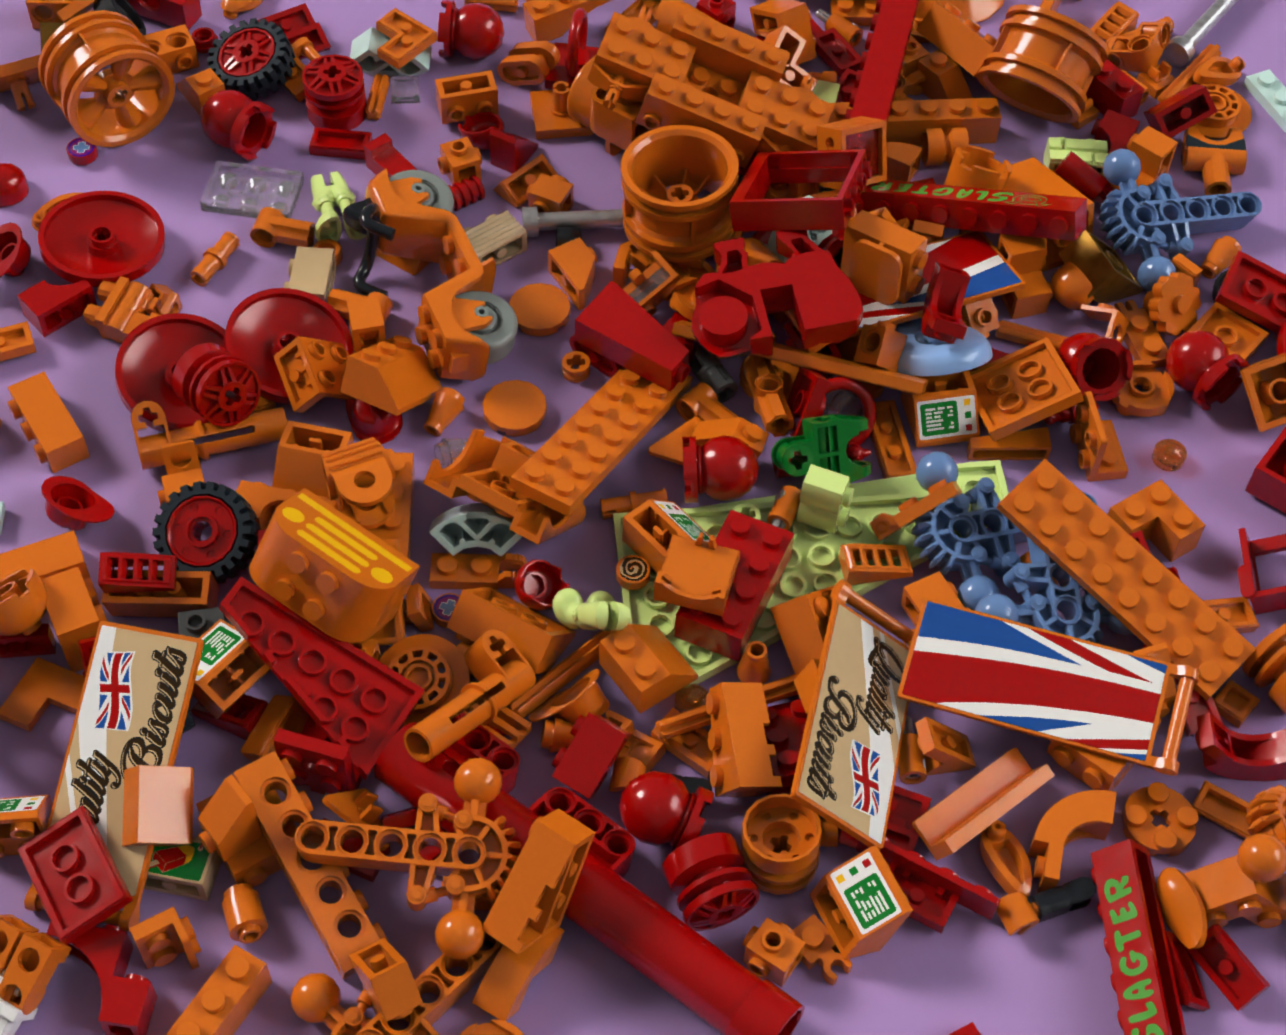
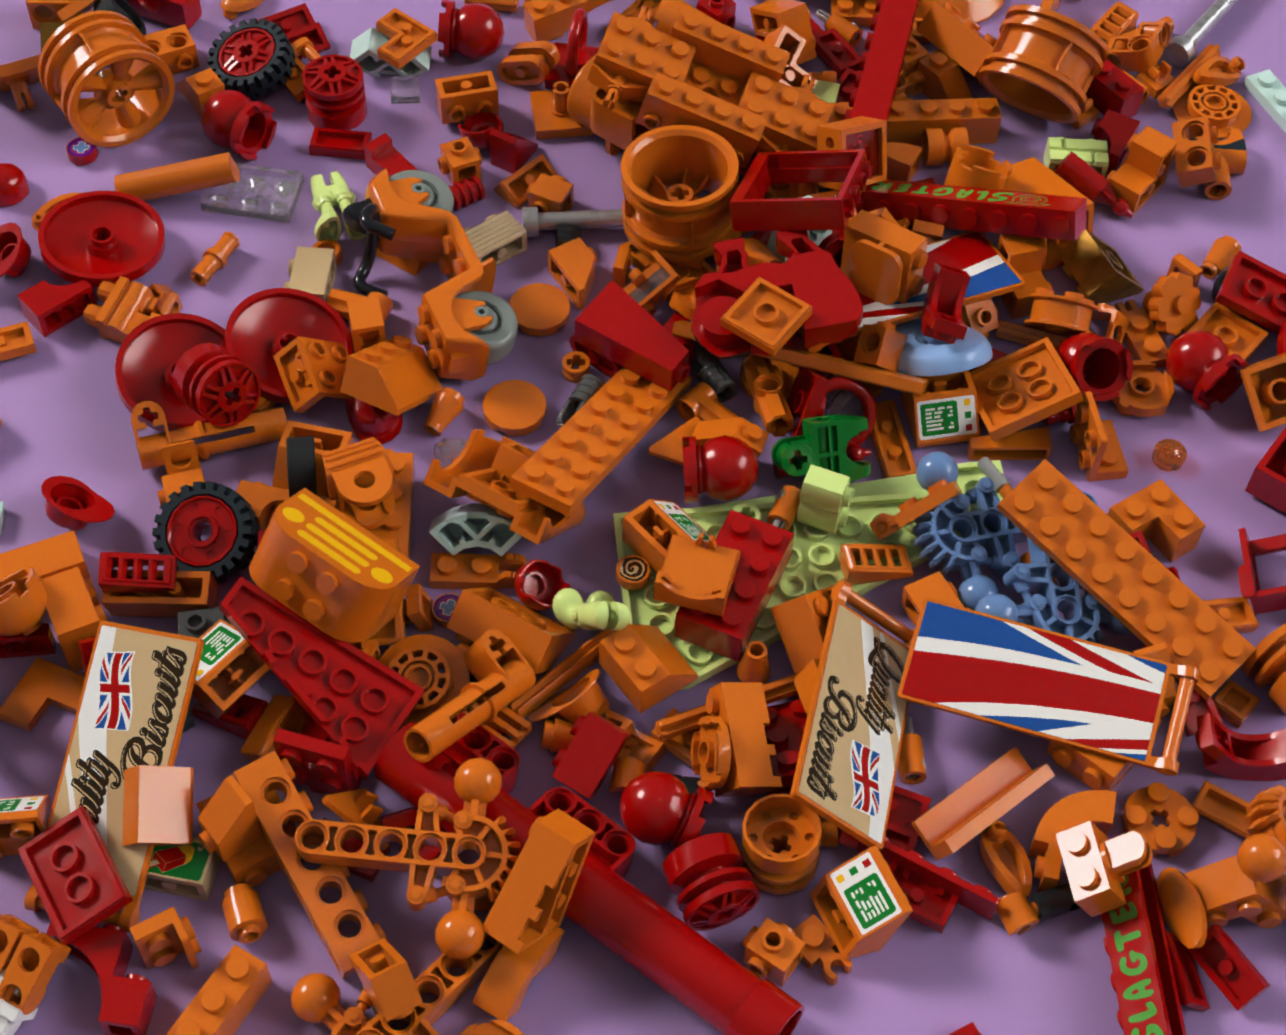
orange brick [7,372,90,473] -> none
red plate [192,27,218,53] -> none
orange piece [250,207,315,248] -> none
orange axle [365,73,390,121] -> none
orange pin [600,488,668,520] -> none
clear orange tile [674,684,708,713] -> none
orange slope [915,717,976,776] -> none
orange hair [1051,262,1094,310] -> none
medium blue piece [1098,148,1262,292] -> none
red brick [1143,84,1218,138] -> none
none -> orange brick [114,152,240,201]
none -> black tyre [286,436,317,498]
none -> dark grey hinge [556,374,605,427]
none -> orange tile [691,716,731,790]
none -> orange tile [720,276,813,356]
none -> light grey piece [977,457,1013,499]
none -> orange wheel [1024,288,1099,337]
none -> brick [1056,821,1153,917]
none -> orange brick [1172,115,1221,188]

